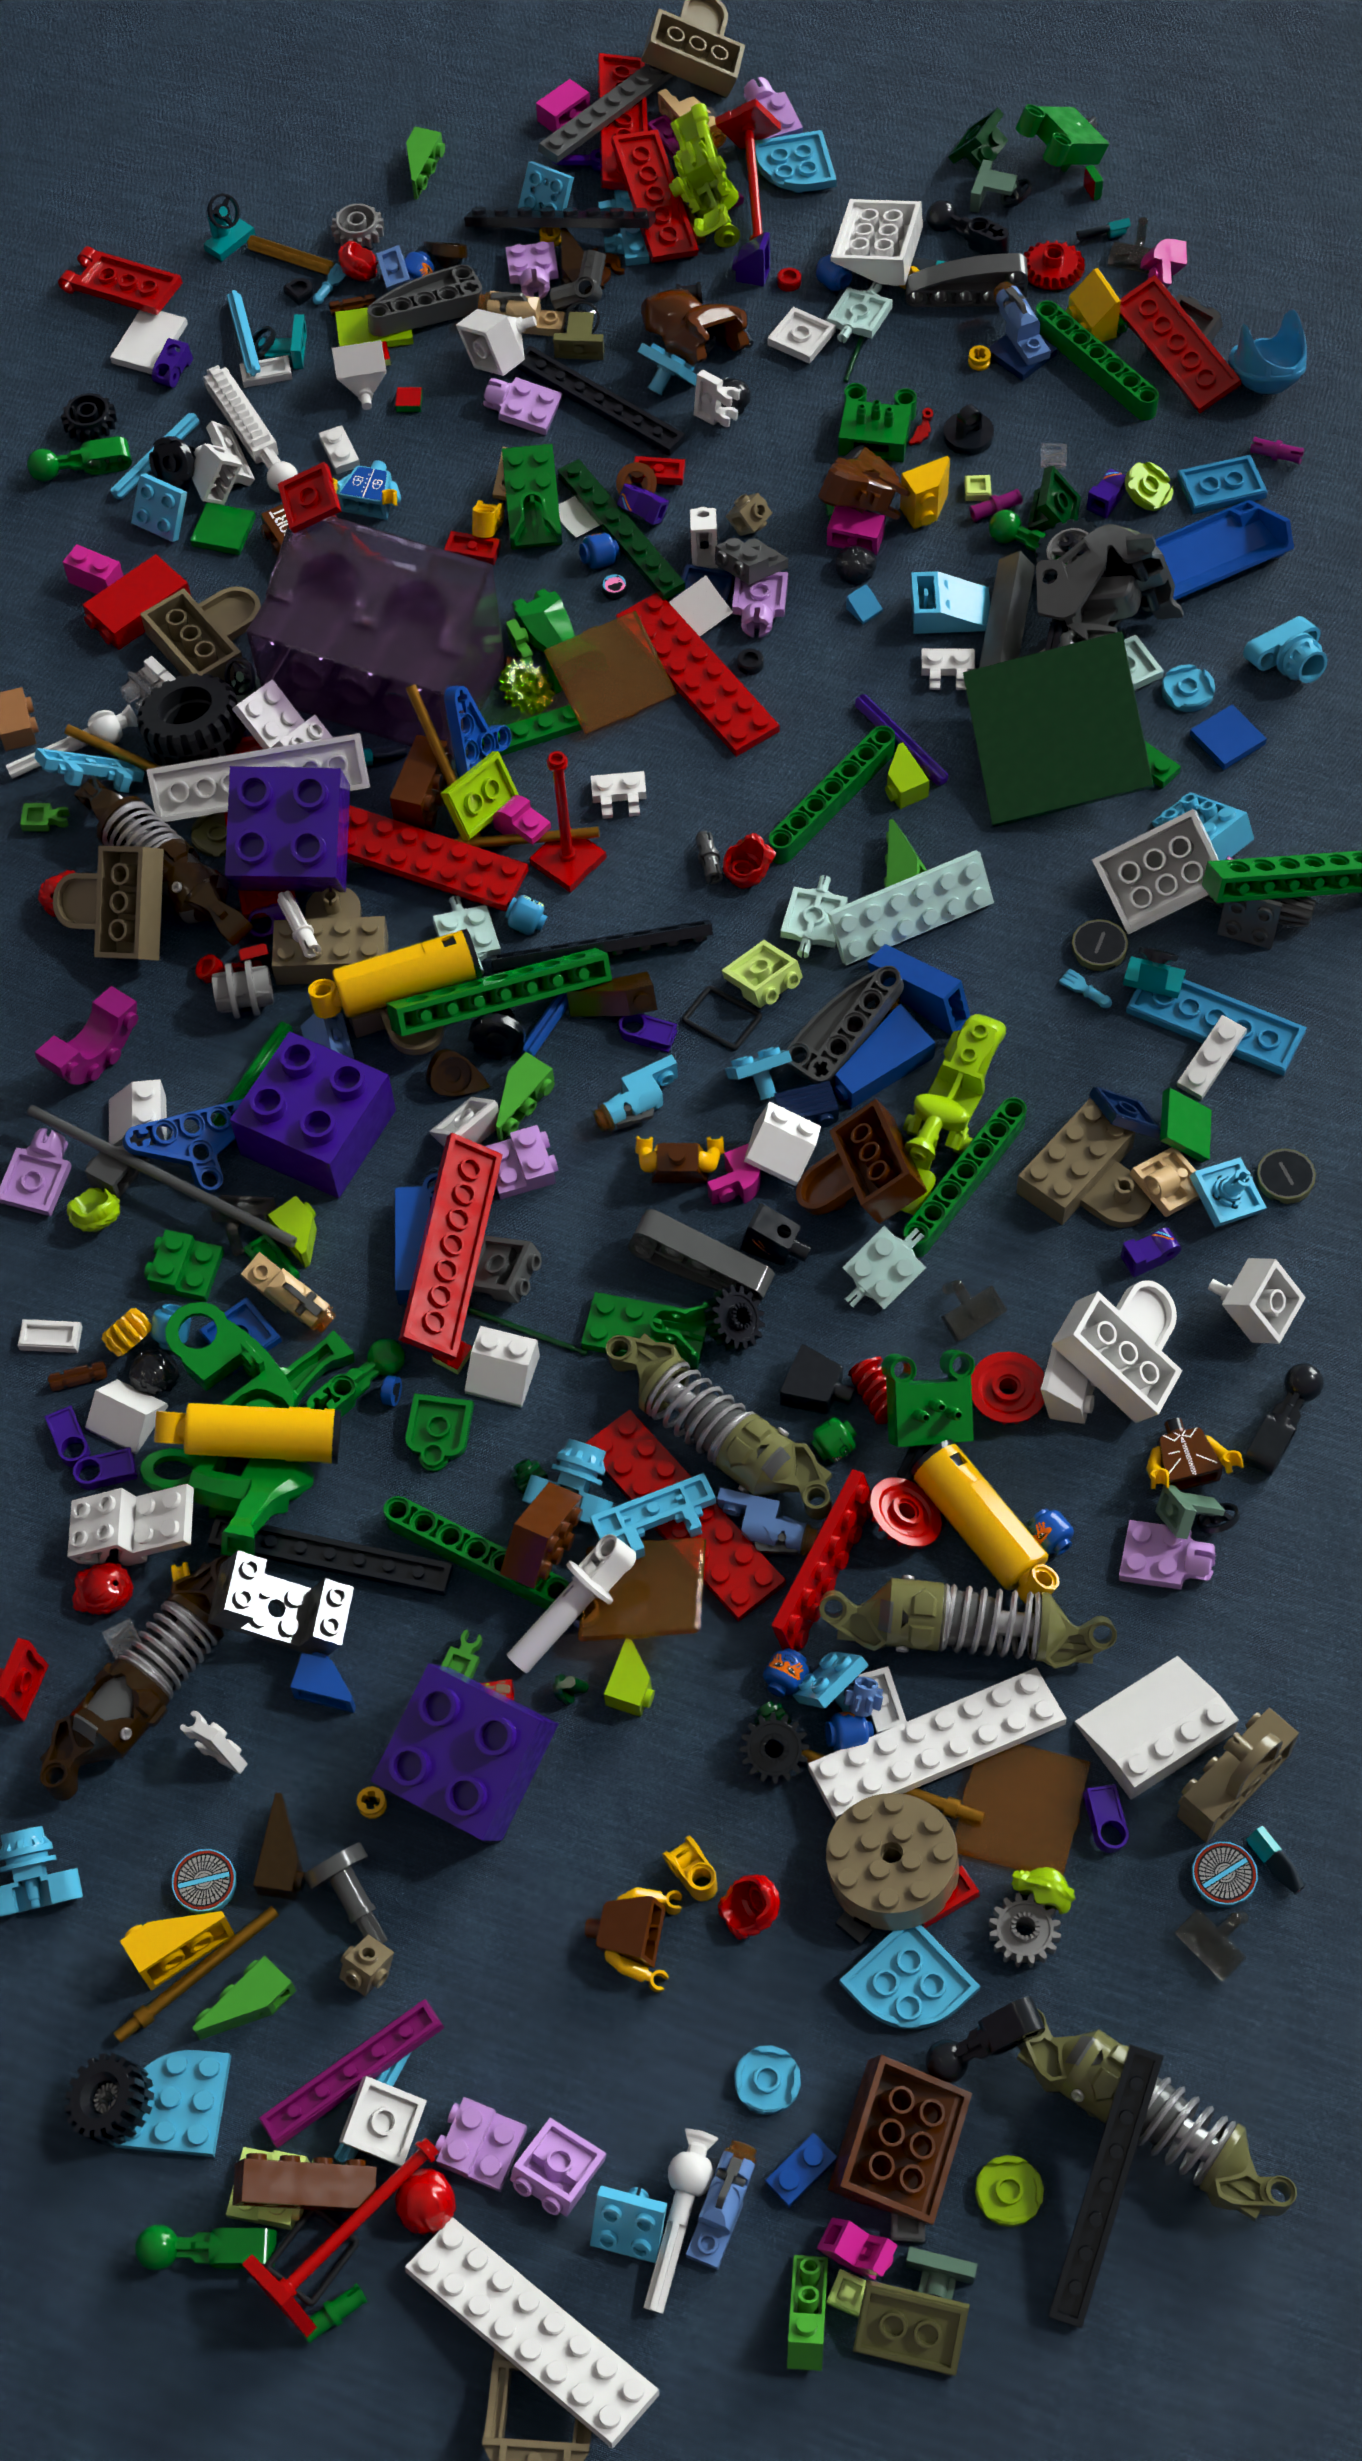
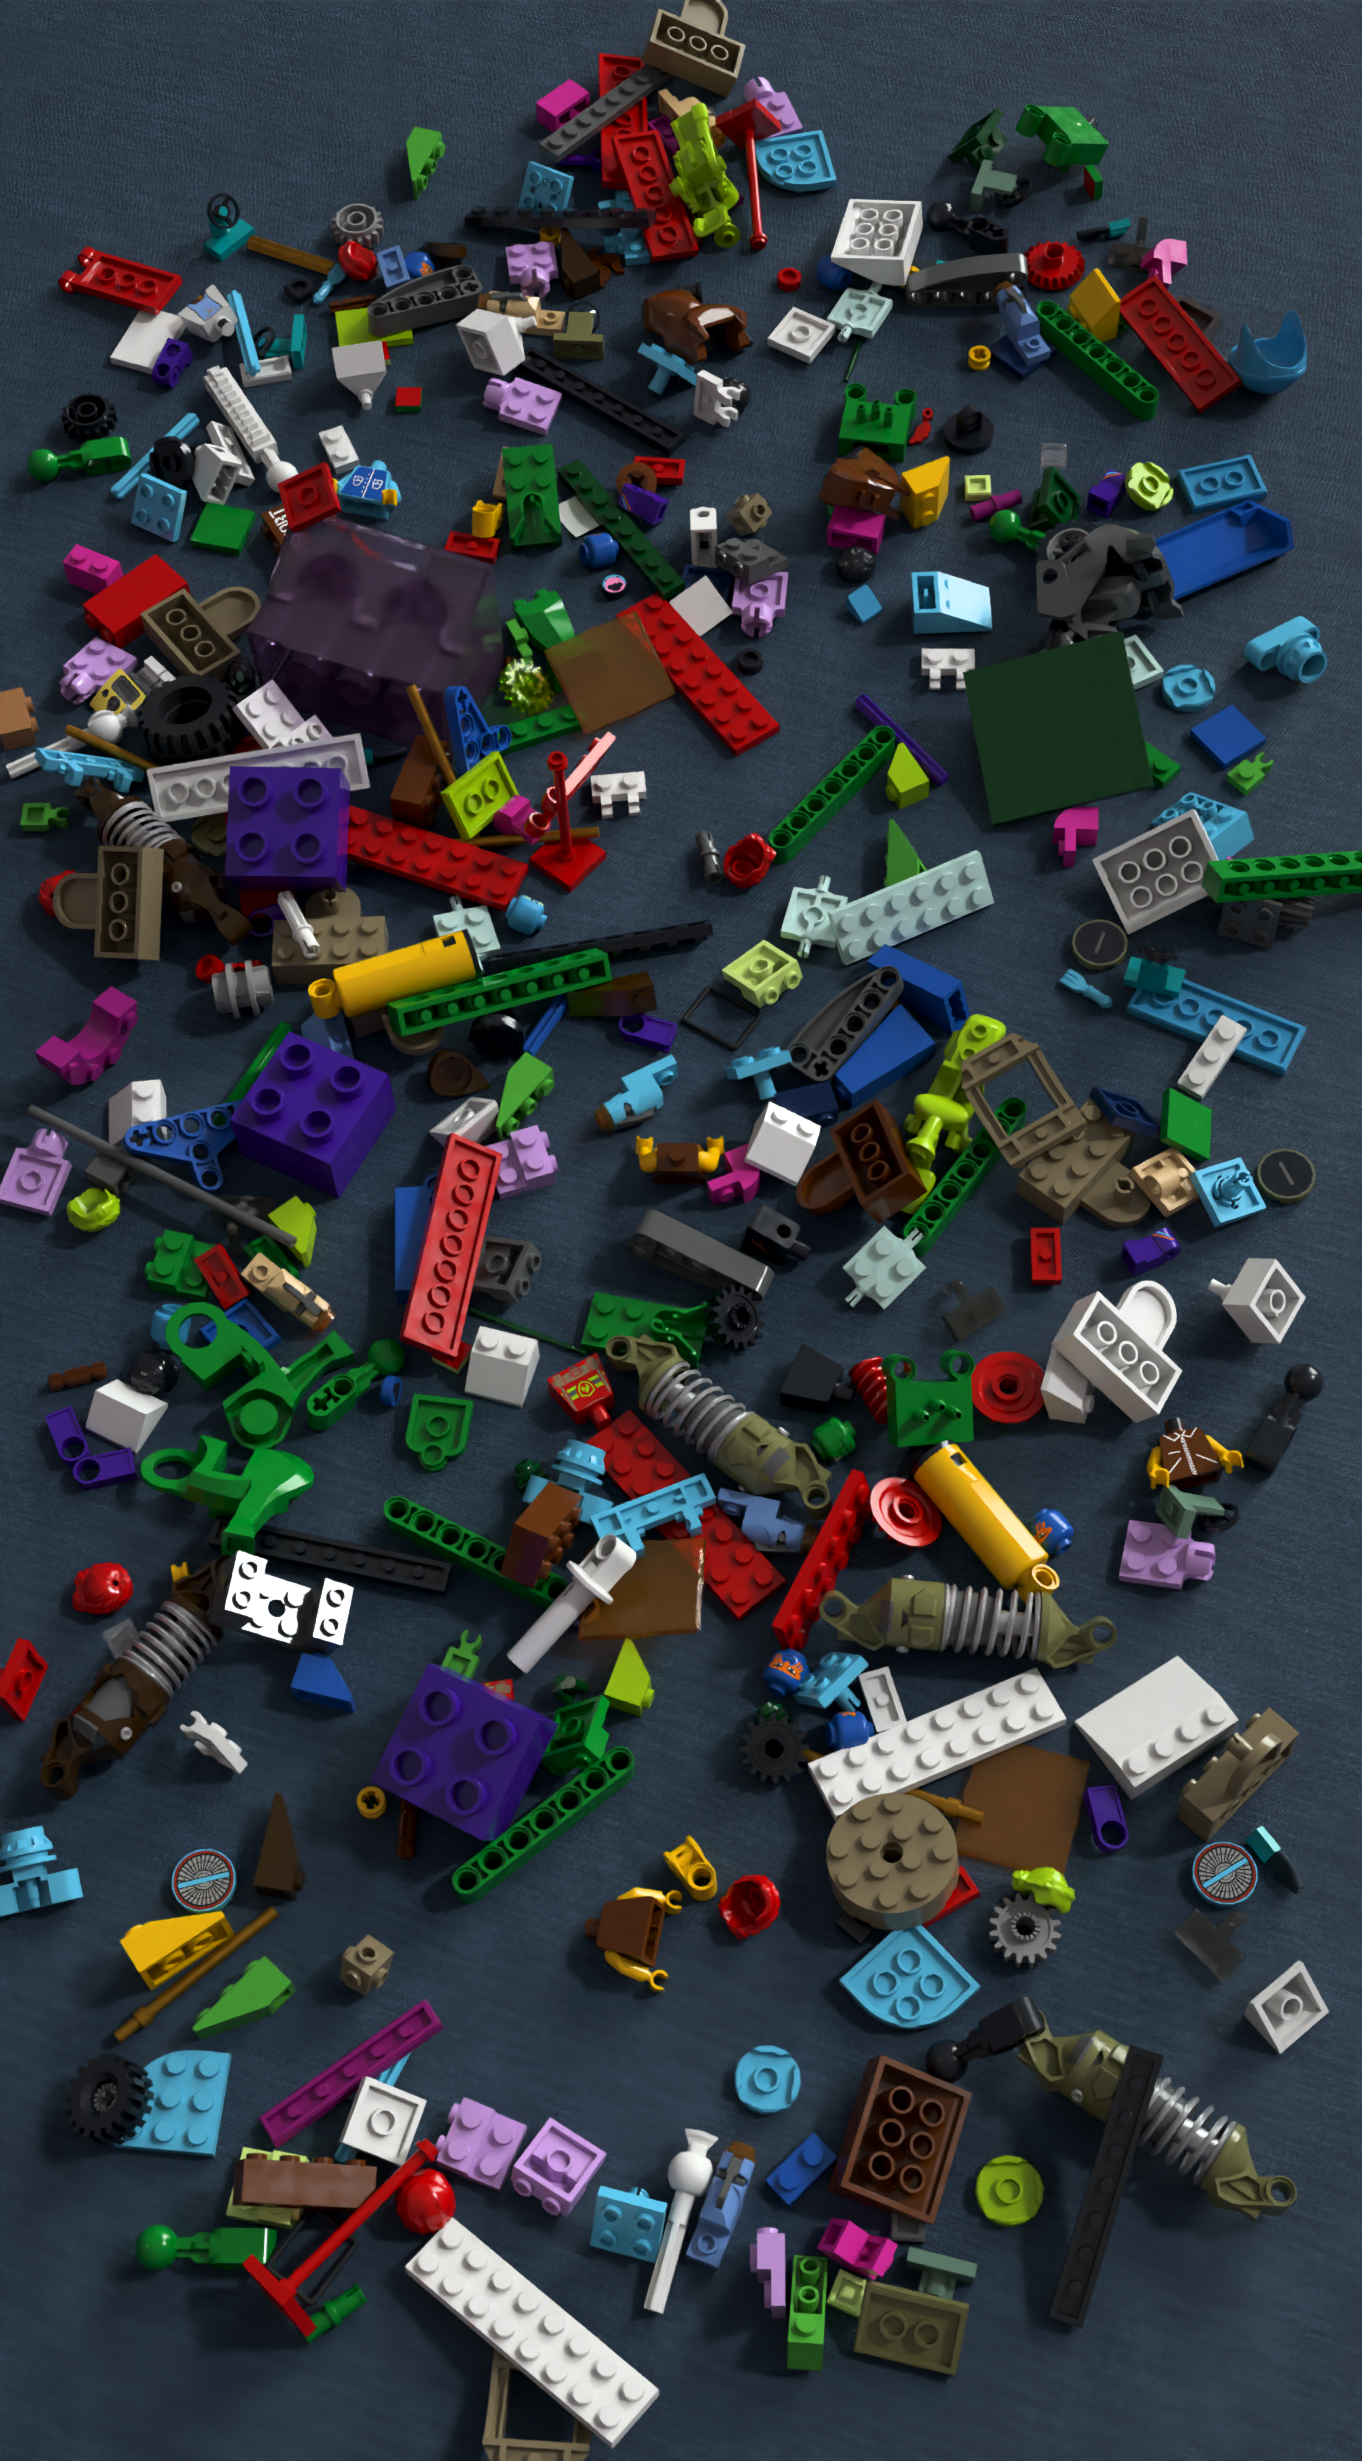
white tile [18,1319,82,1353] -> none
white piece [67,1484,194,1566] -> none
yellow gear [101,1308,152,1357] -> none
yellow piece [154,1403,341,1464] -> none
red tile [239,943,269,961] -> none
dark grey piece [303,1842,388,1944] -> none
dark grey piece [550,250,606,311] -> none
dark purple slope [732,232,770,287] -> none
medium blue gear [844,1677,883,1717] -> none
dark grey brick [979,551,1035,668] -> none
magenta pin [1250,437,1304,464] -> none
none -> lavender plate [59,637,138,705]
none -> sticker [90,668,146,715]
none -> white torso [178,284,238,342]
none -> red plate [194,1244,252,1310]
none -> reddish brown axle [396,1798,419,1860]
none -> green beam [452,1746,635,1904]
none -> red hinge [524,732,616,838]
none -> green plate [541,1695,610,1776]
none -> red torso [547,1353,615,1430]
none -> lavender plate [750,2227,786,2319]
none -> dark tan wedge [961,1033,1087,1169]
none -> red plate [1030,1228,1062,1285]
none -> dark pink brick [1052,807,1098,867]
none -> bright green plate [1226,752,1274,796]
none -> white slope [1244,1960,1329,2054]

